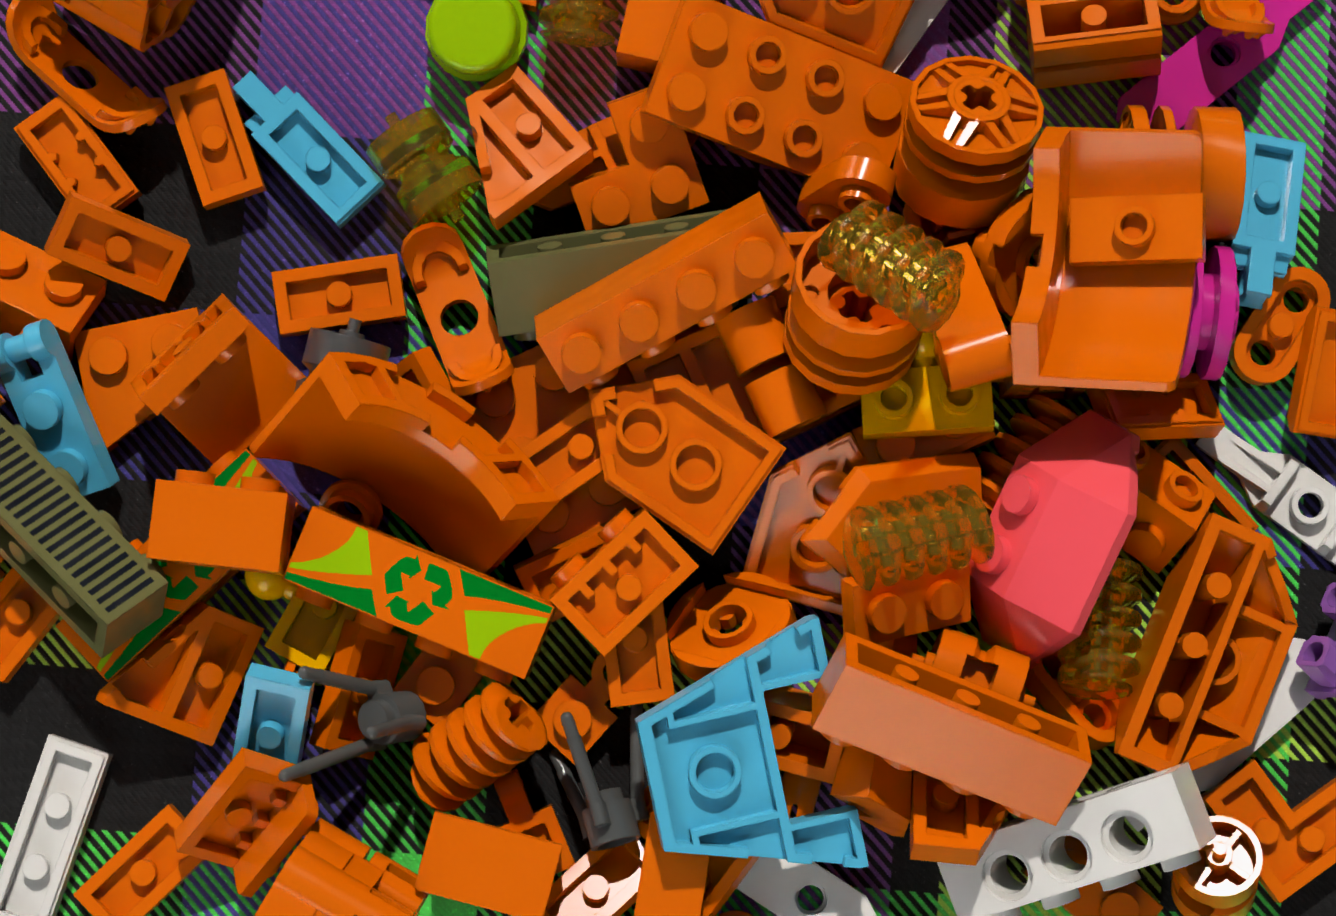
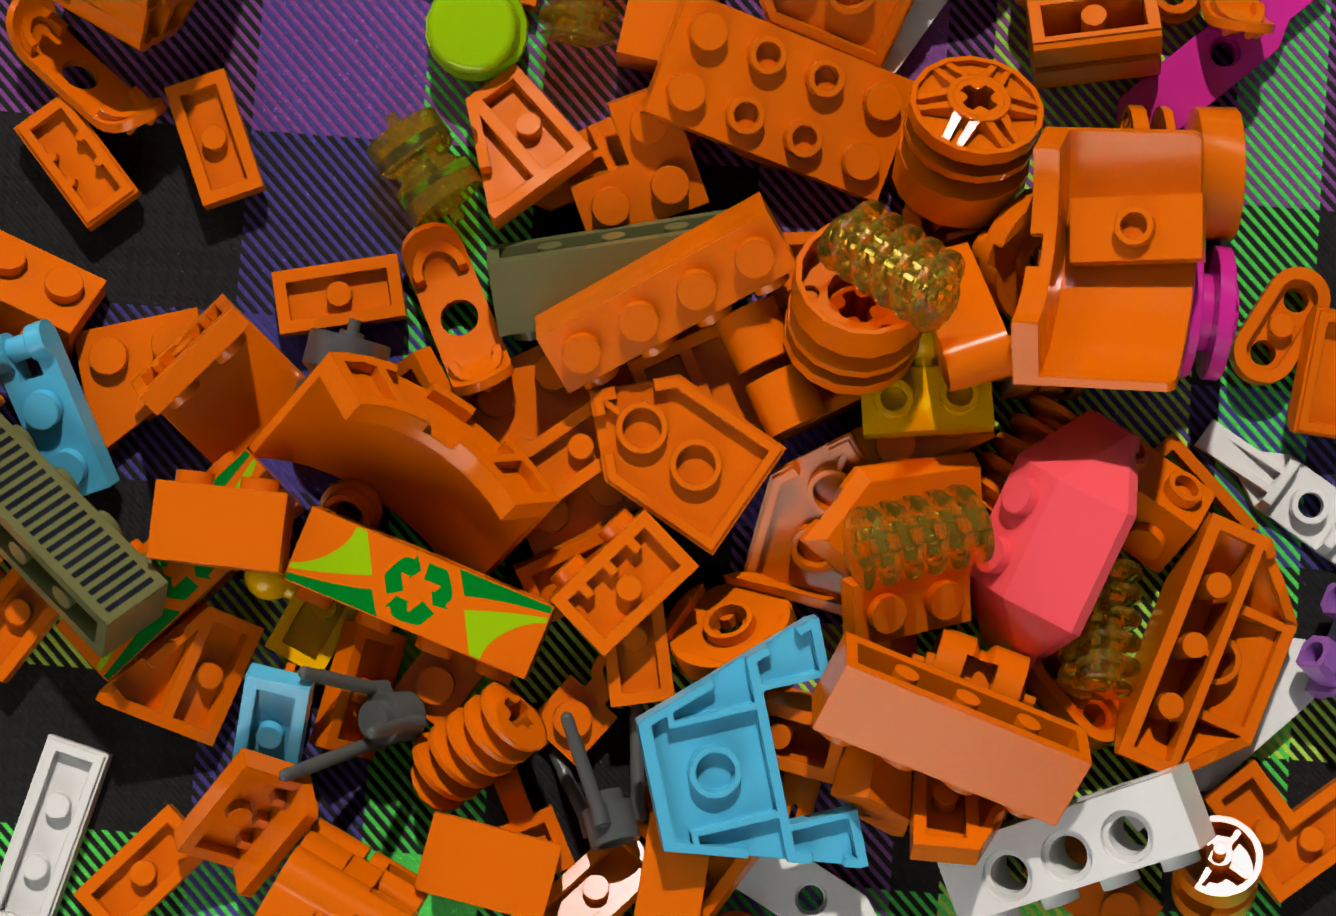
orange plate [44,191,191,302] -> none
medium azure hinge [232,70,386,229] -> none
orange plate [797,155,897,231] -> none
orange plate [1086,373,1225,440] -> none
medium azure hinge [1226,131,1306,310] -> none

